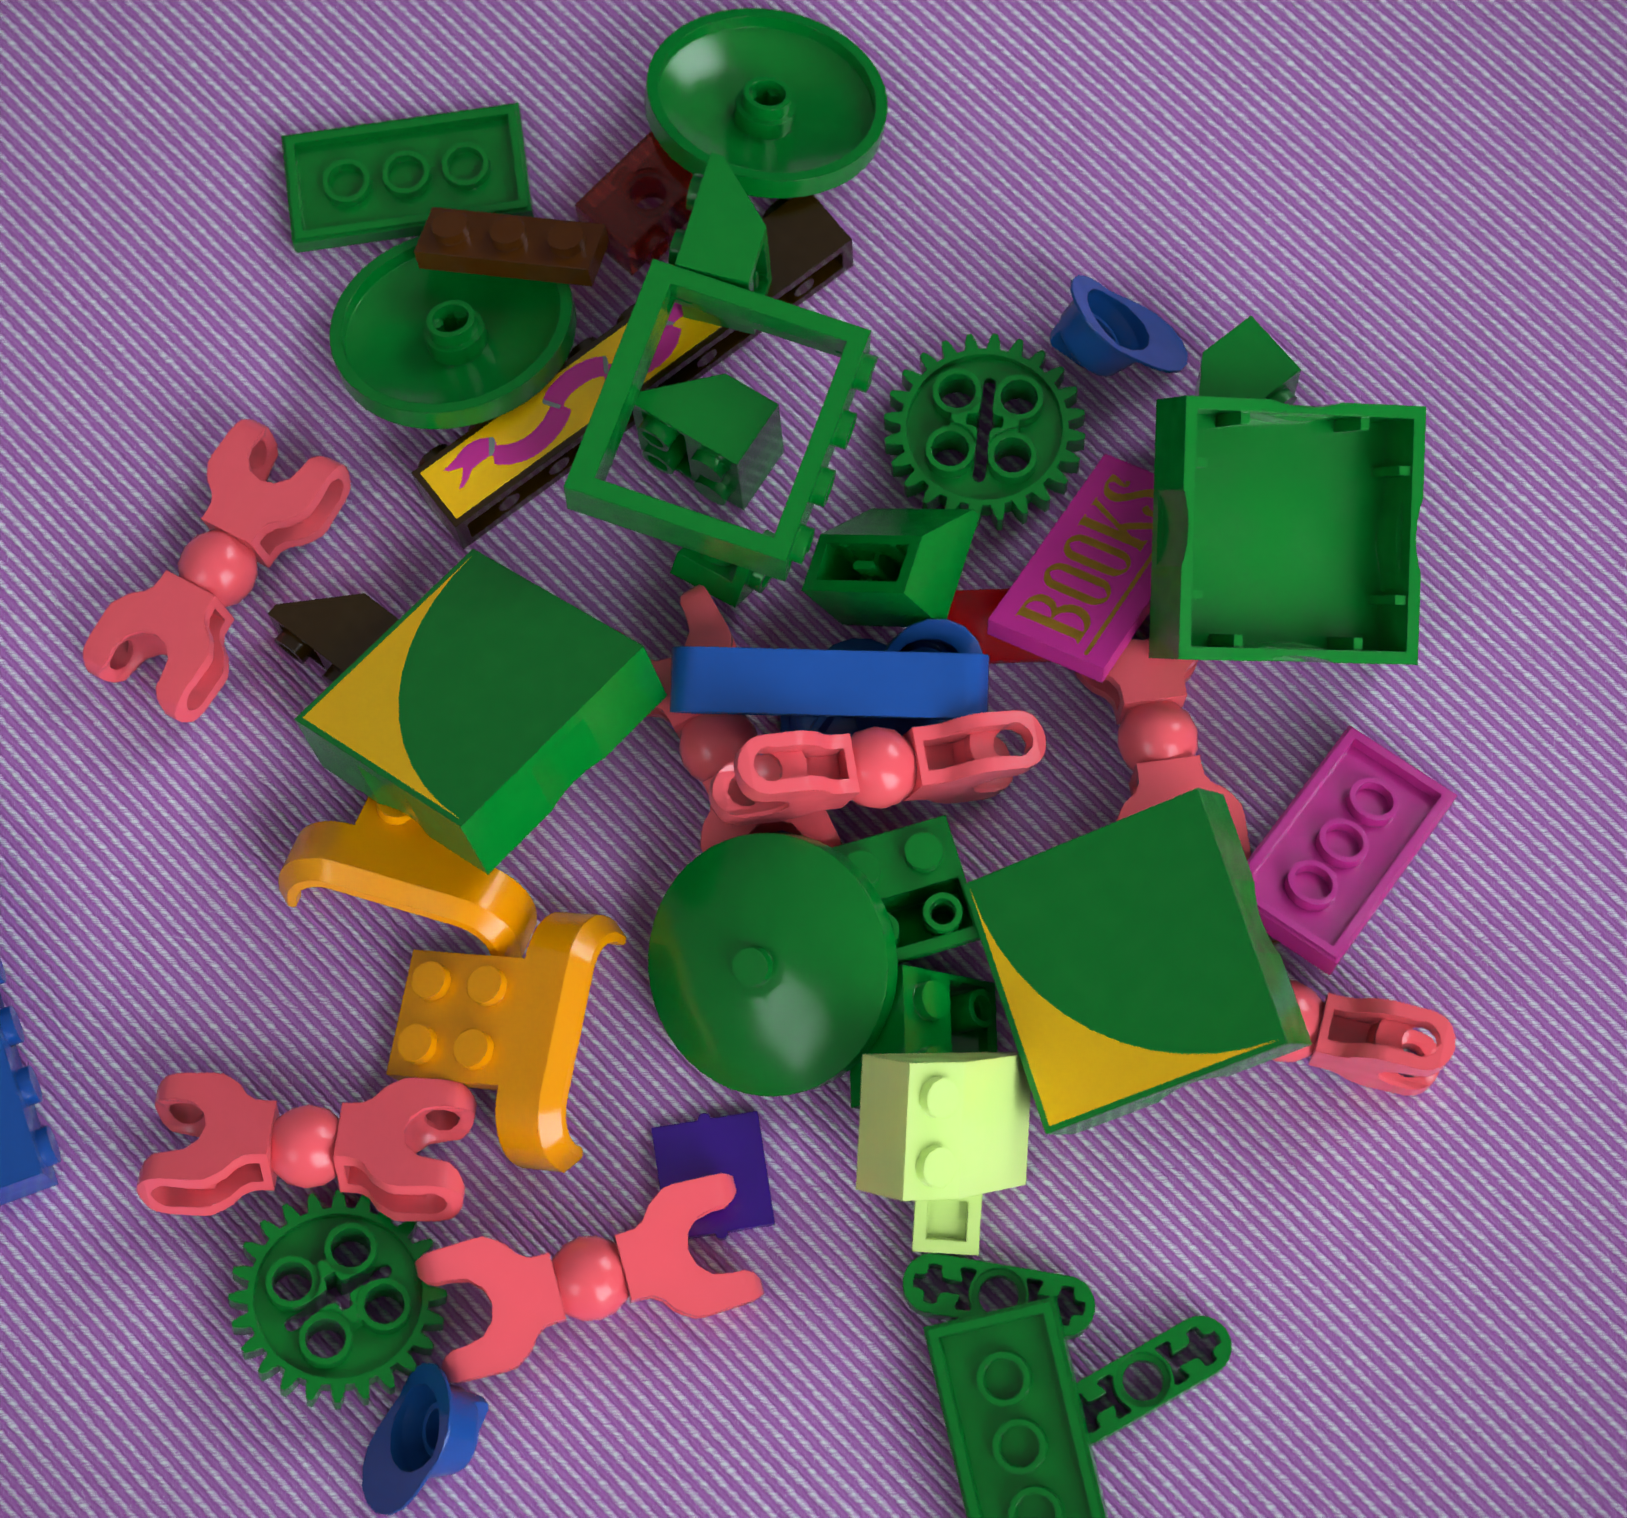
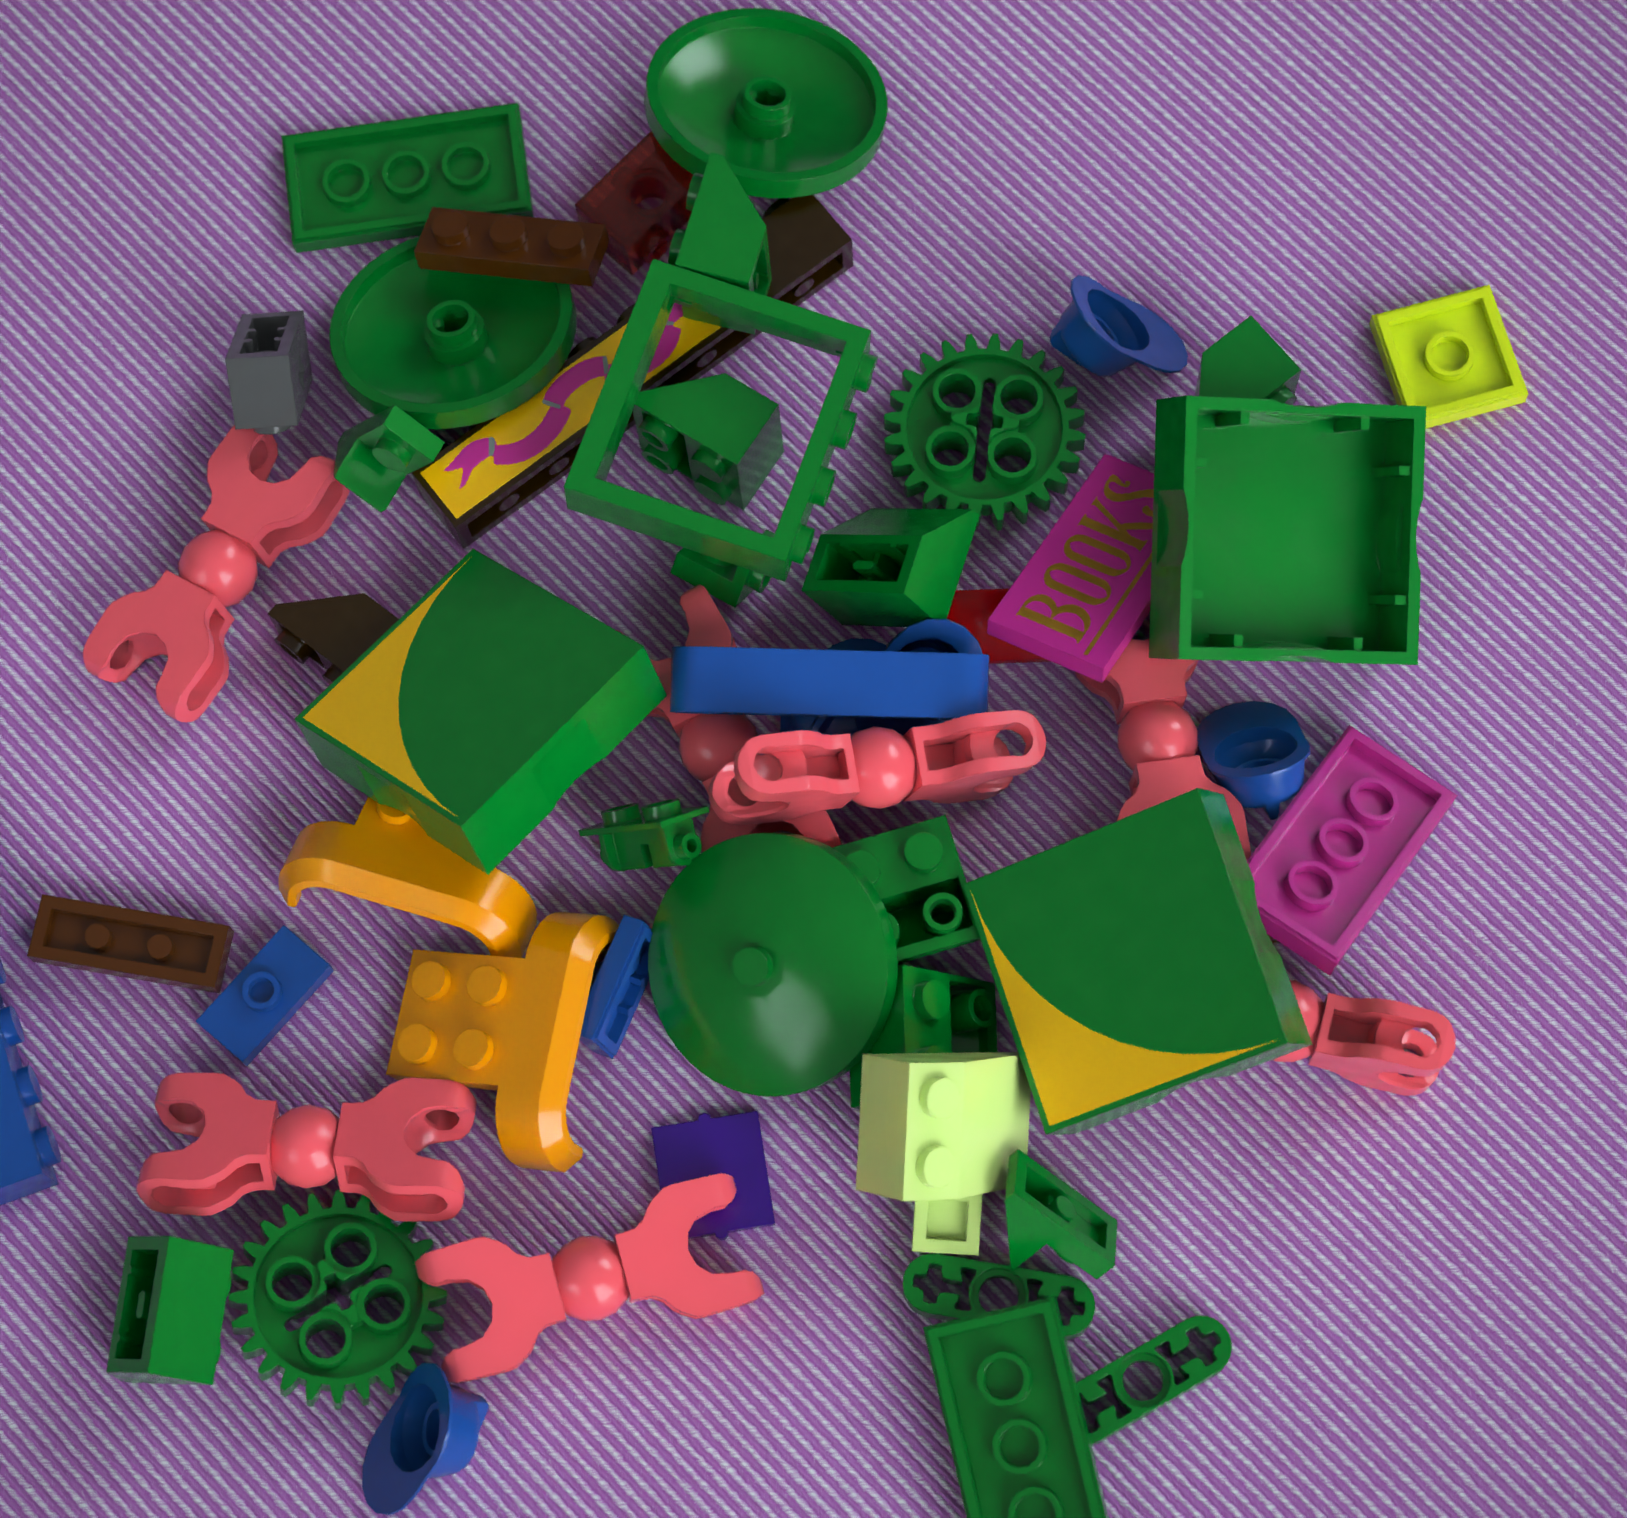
none -> reddish brown plate [27,894,234,993]
none -> green slope [106,1236,234,1385]
none -> blue plate [196,925,334,1067]
none -> dark grey brick [225,311,313,435]
none -> green slope [334,405,445,512]
none -> green hinge [578,798,709,872]
none -> blue plate [580,915,653,1059]
none -> green slope [1005,1149,1118,1280]
none -> blue piece [1197,701,1311,820]
none -> neon yellow tile [1369,285,1528,429]

